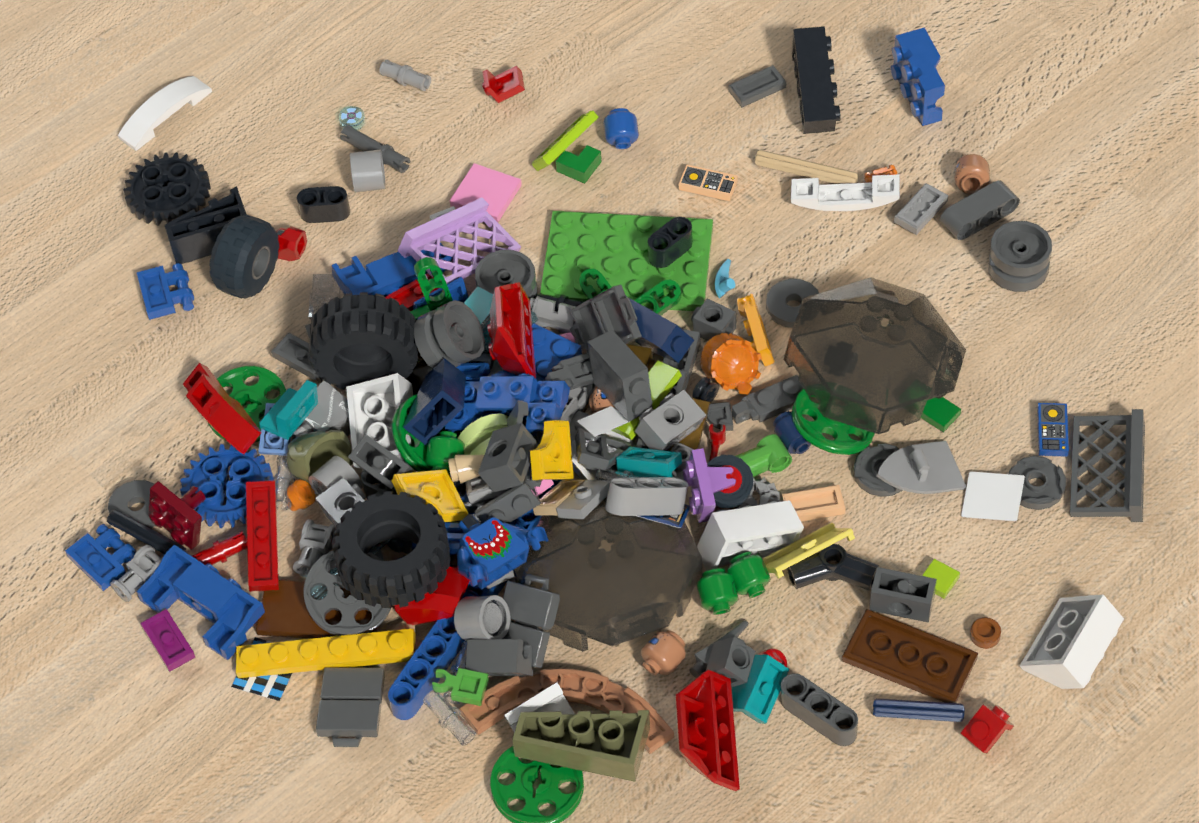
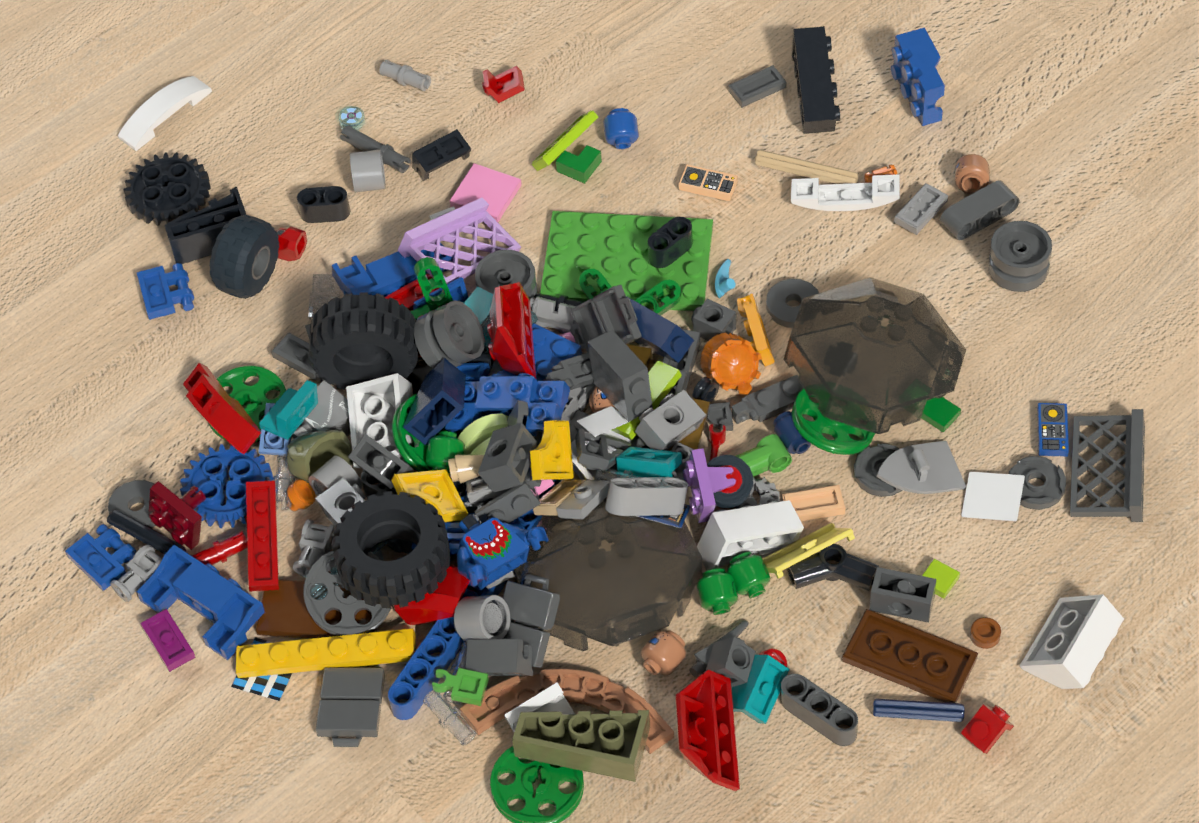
none -> black hinge [412,129,471,181]

